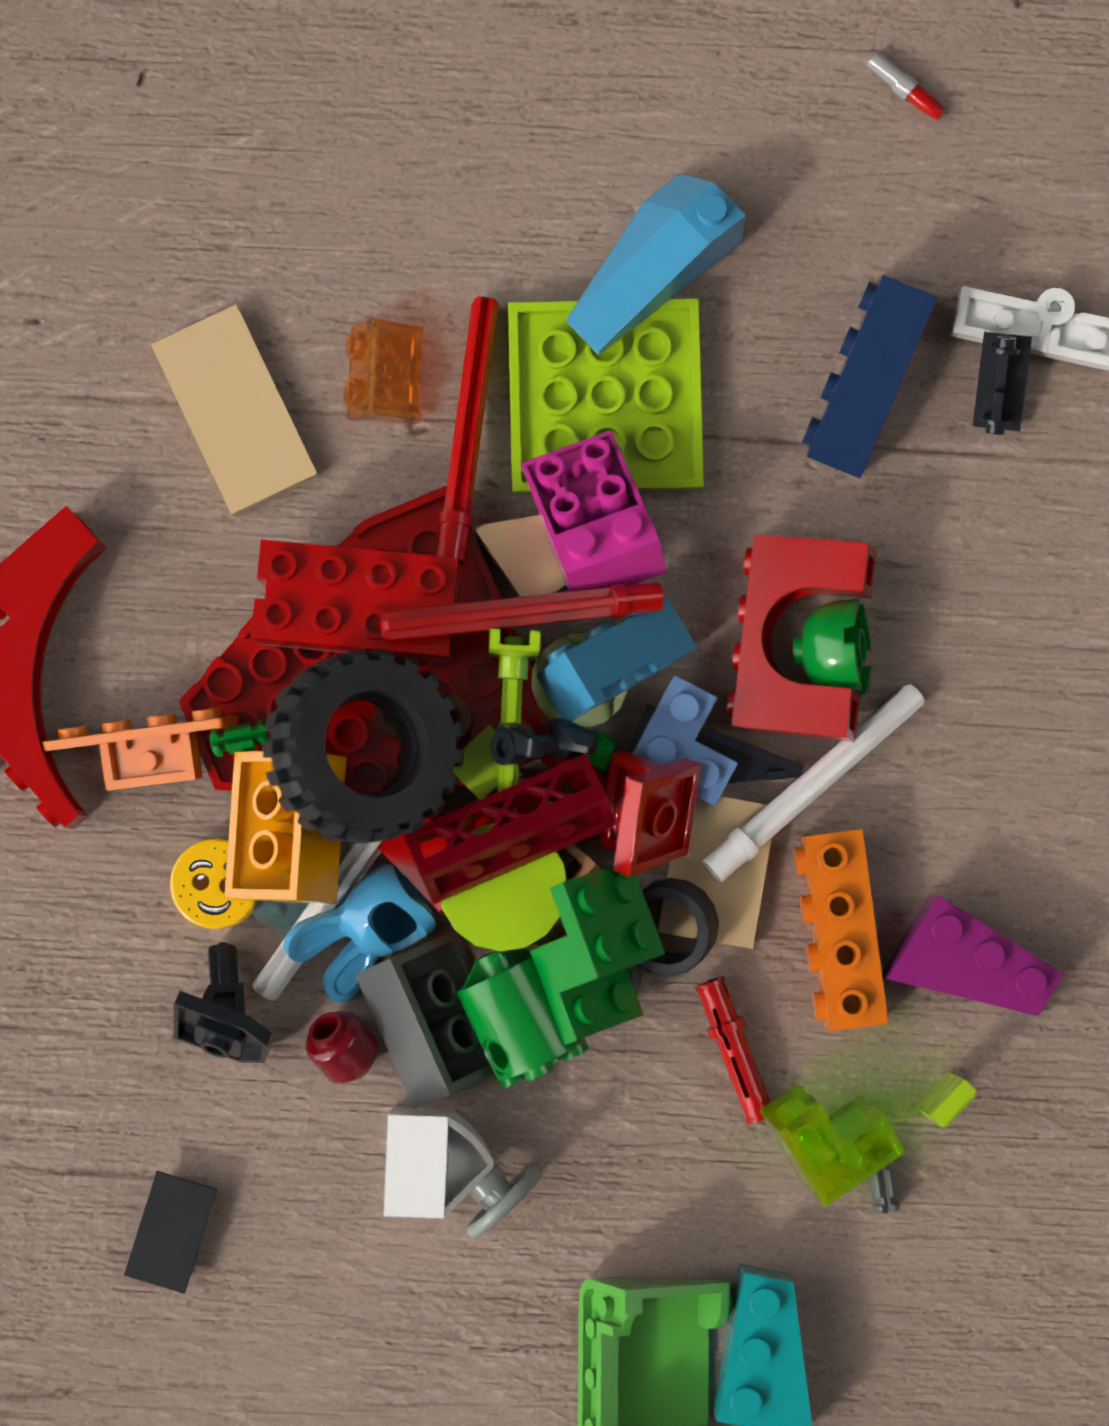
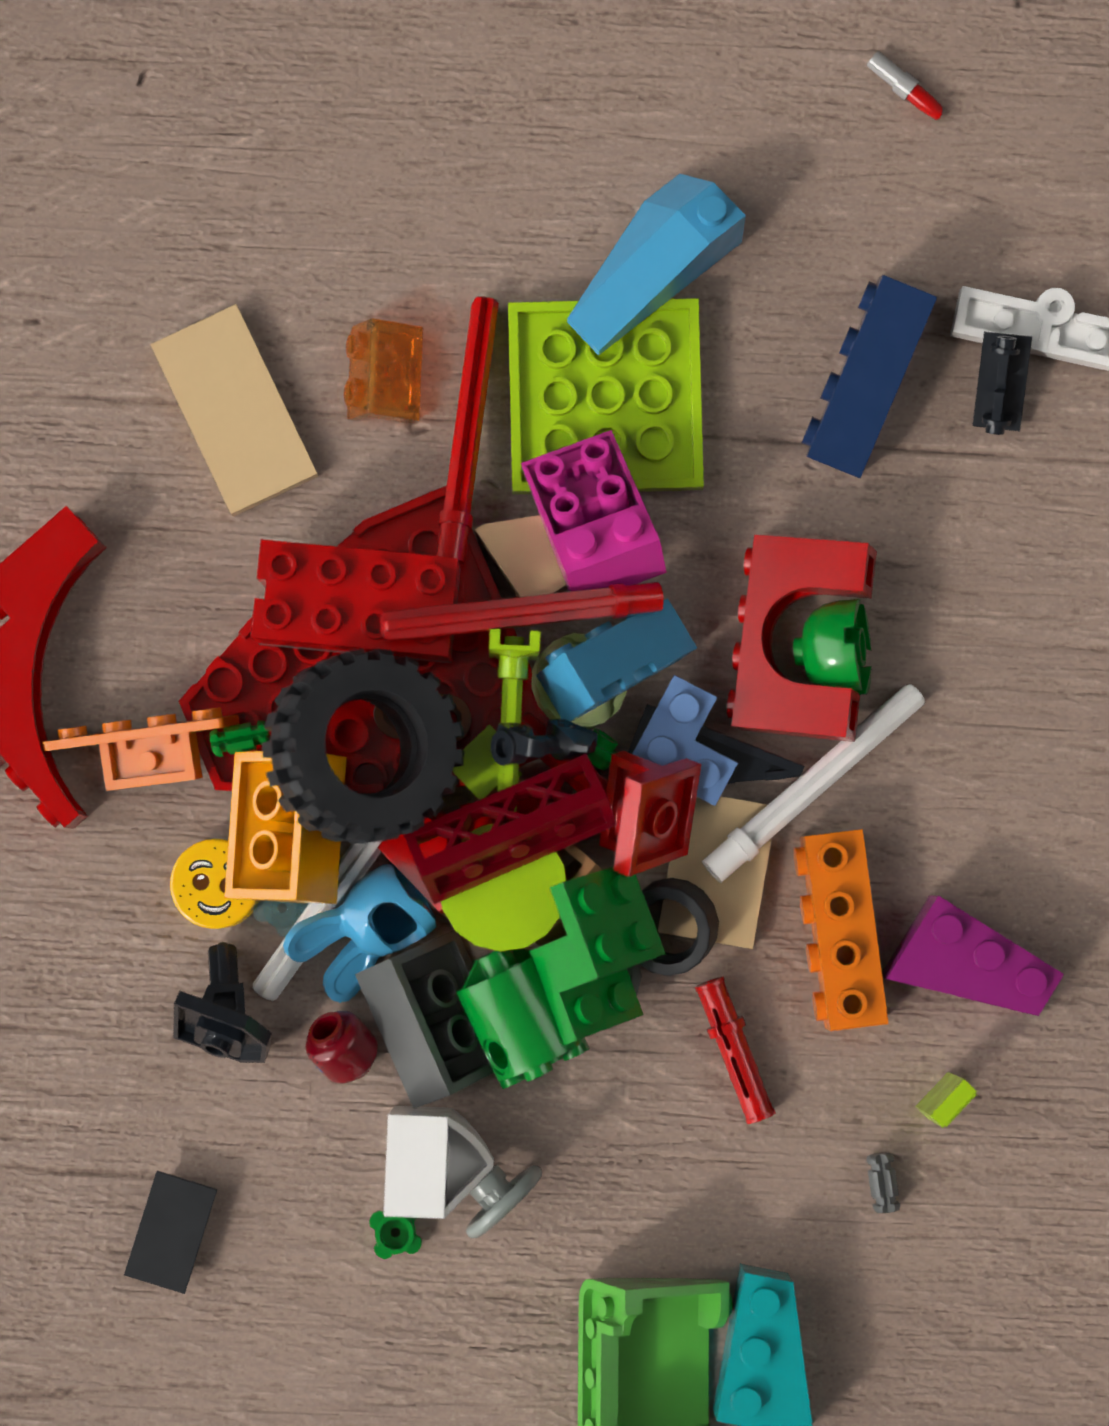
clear neon green brick [759,1084,906,1208] -> none
none -> green plate [369,1210,422,1259]

